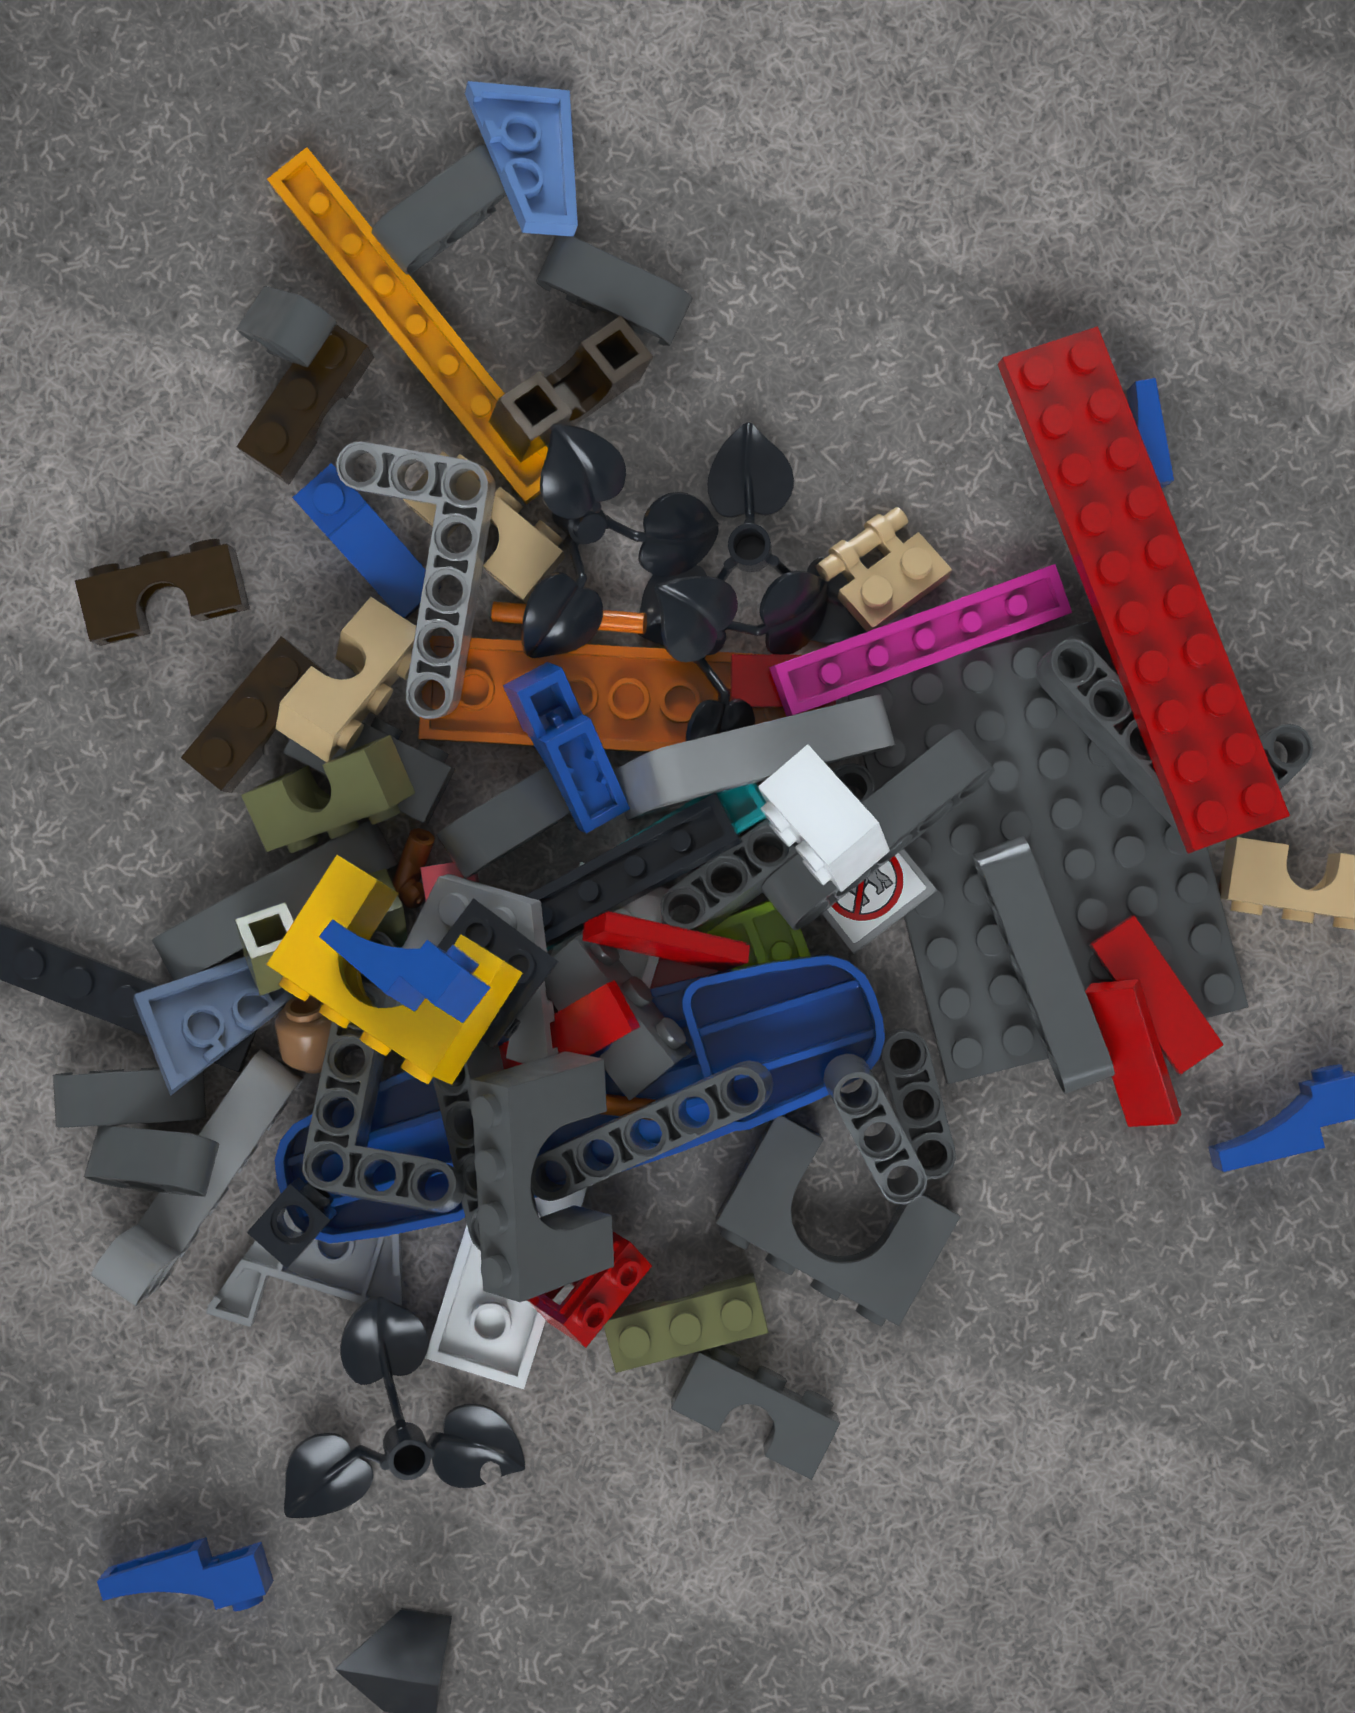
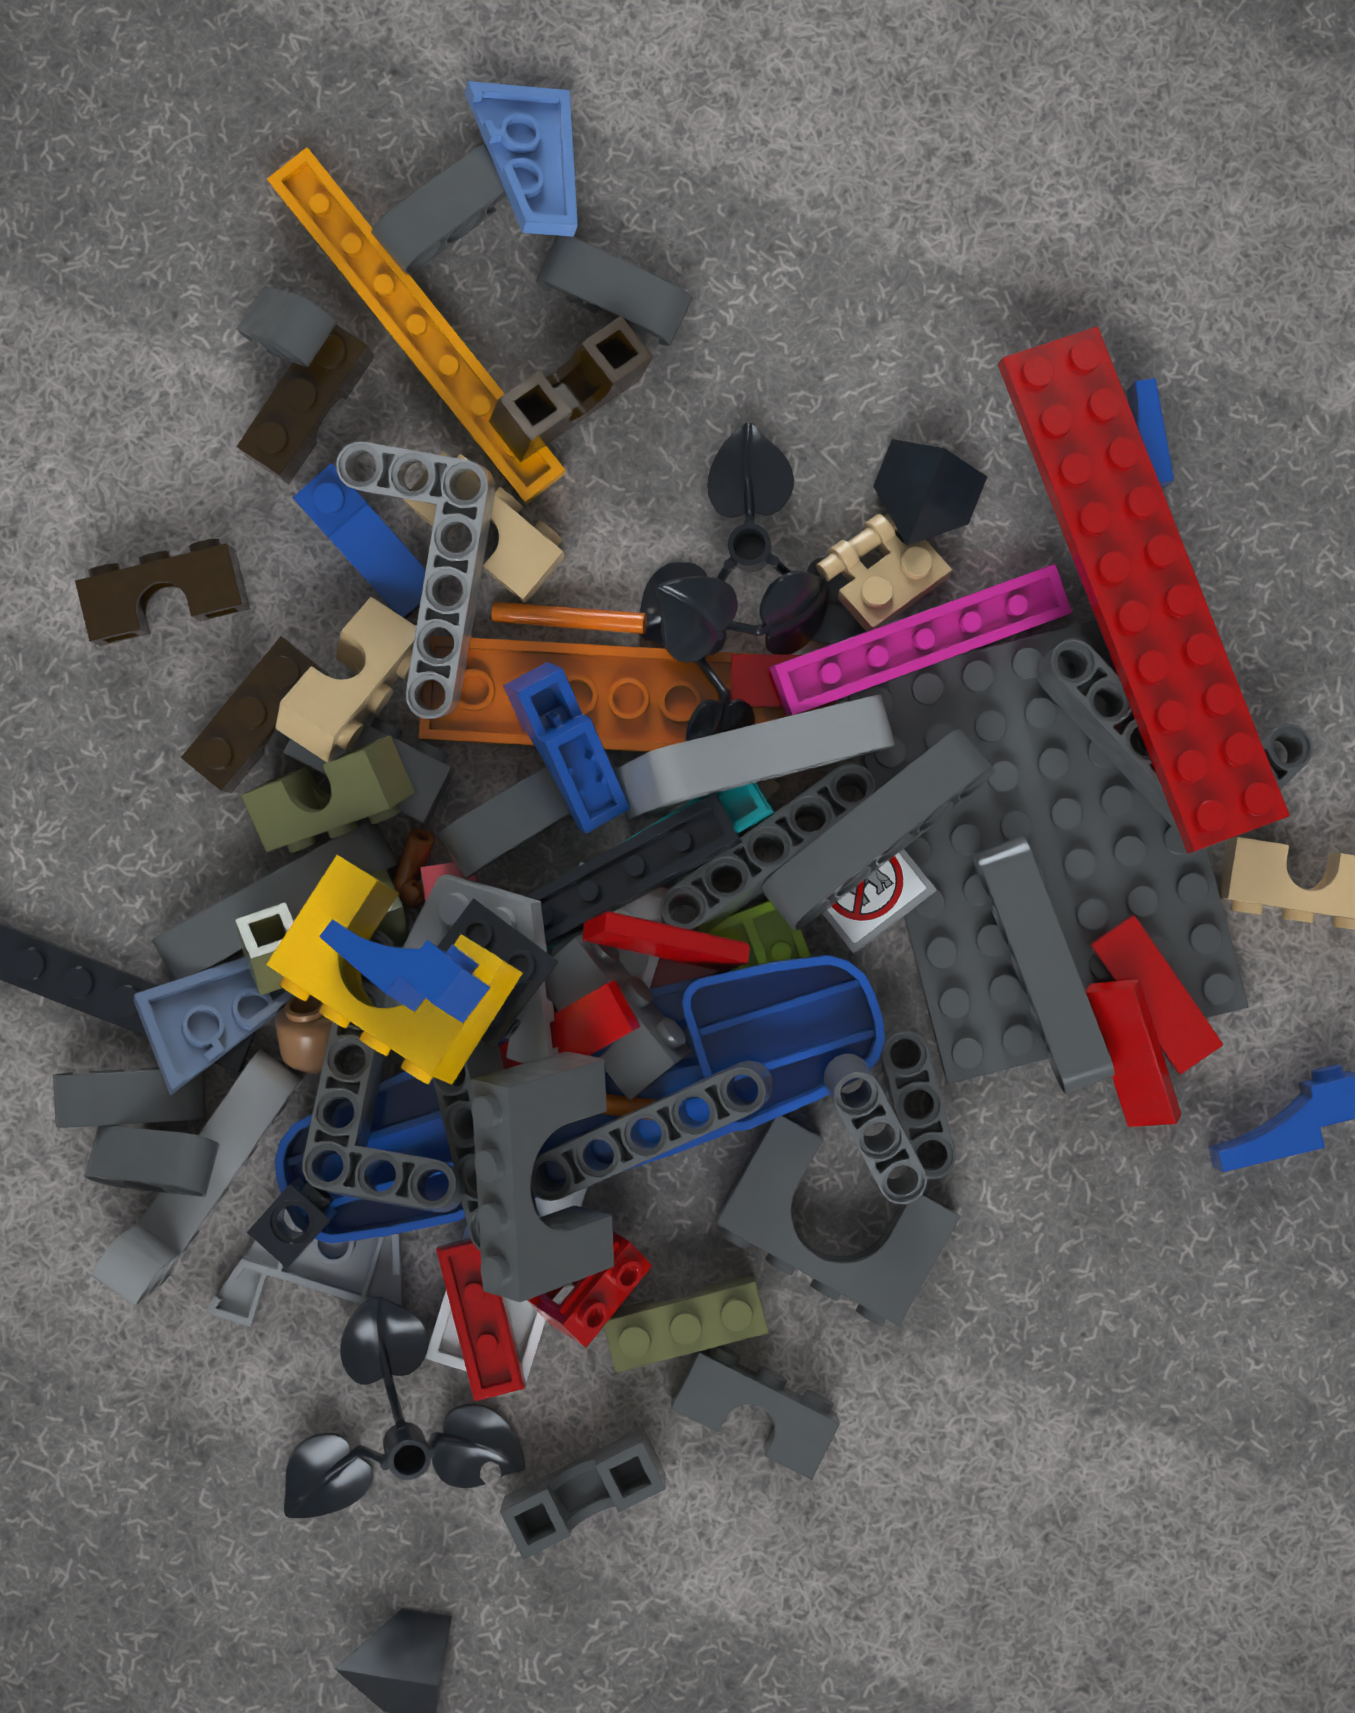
blue slope [97,1537,274,1611] -> none
black plant [521,424,719,658] -> none
white brick [758,744,890,892] -> none
none -> red tile [436,1238,526,1402]
none -> dark grey arch [500,1428,666,1560]
none -> black slope [873,439,987,546]

